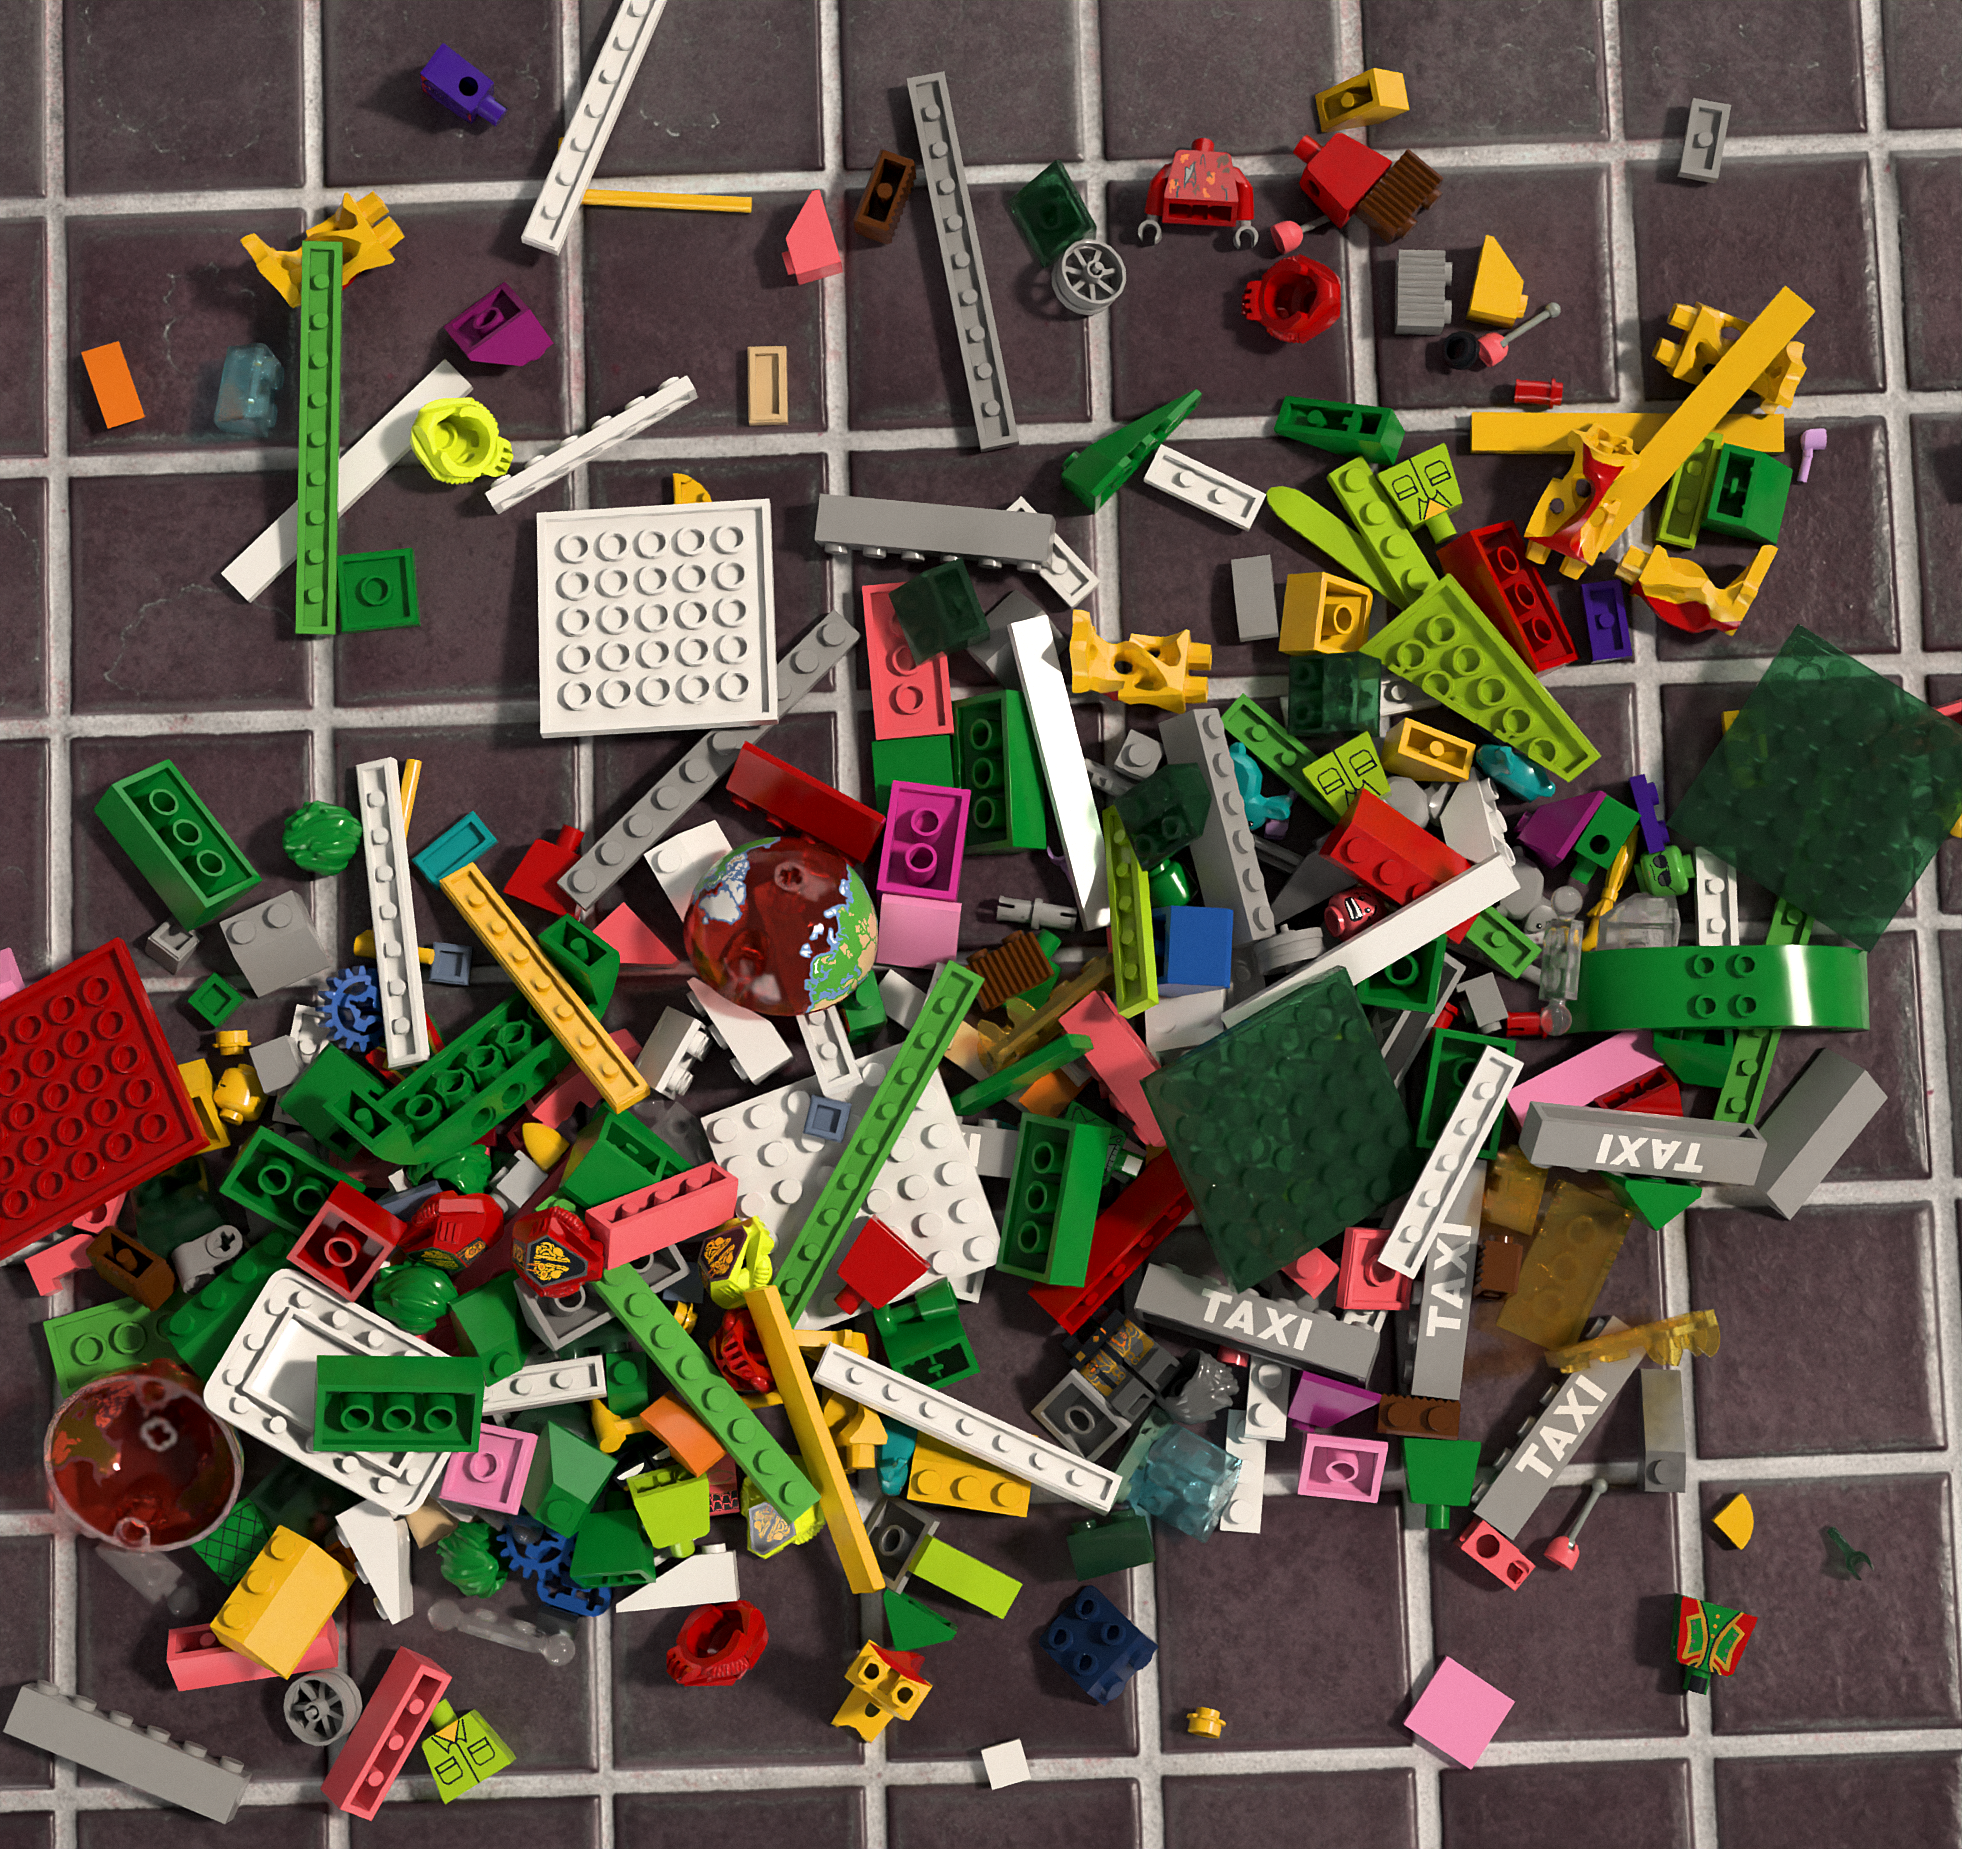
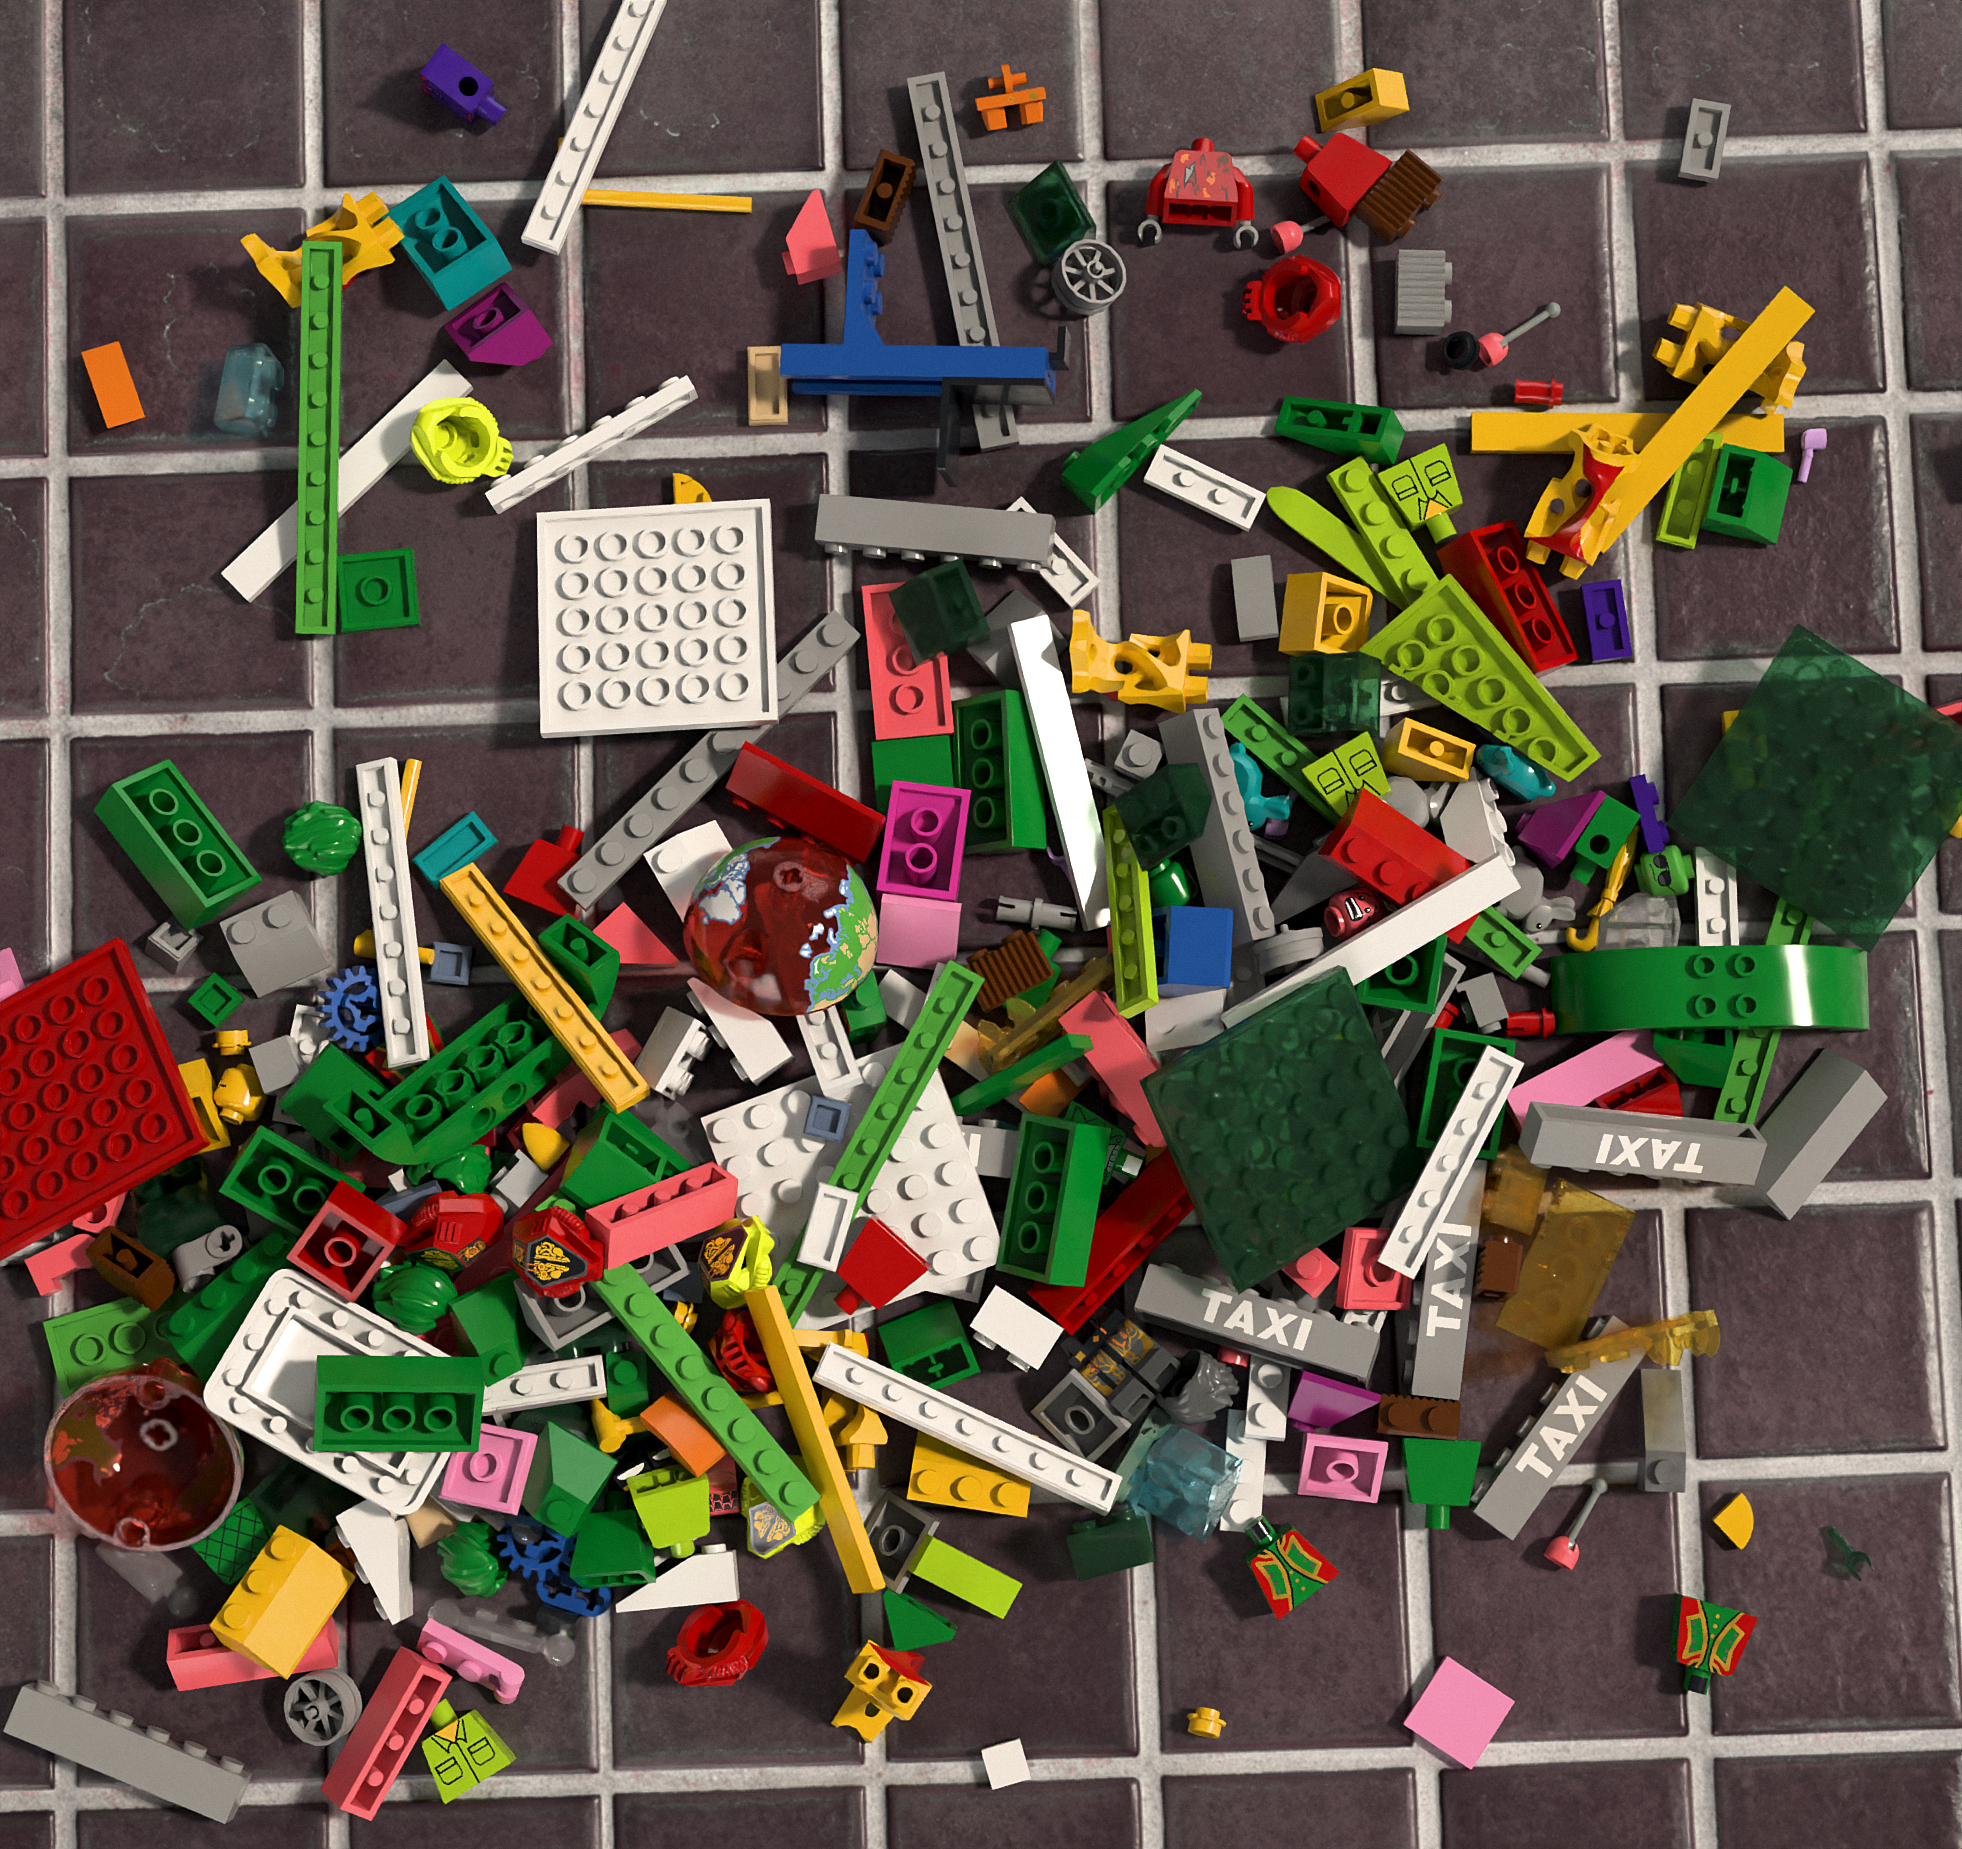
green piece [872,1277,960,1339] -> none
teal animal [876,1416,917,1497] -> none
dark blue bracket [1039,1585,1159,1706] -> none
coral leg [1453,1515,1536,1591] -> none
yellow slope [1466,235,1528,329] -> none
clear plate [1539,886,1584,1035] -> none
green slope [1598,1170,1702,1232] -> none
yellow hips [1613,545,1778,636] -> none
none -> teal slope [381,175,512,312]
none -> bright pink plate [416,1618,525,1704]
none -> blue piece [780,229,1071,487]
none -> white tile [797,1182,859,1272]
none -> white brick [970,1285,1064,1372]
none -> orange hips [974,64,1046,131]
none -> torso [1244,1515,1340,1620]

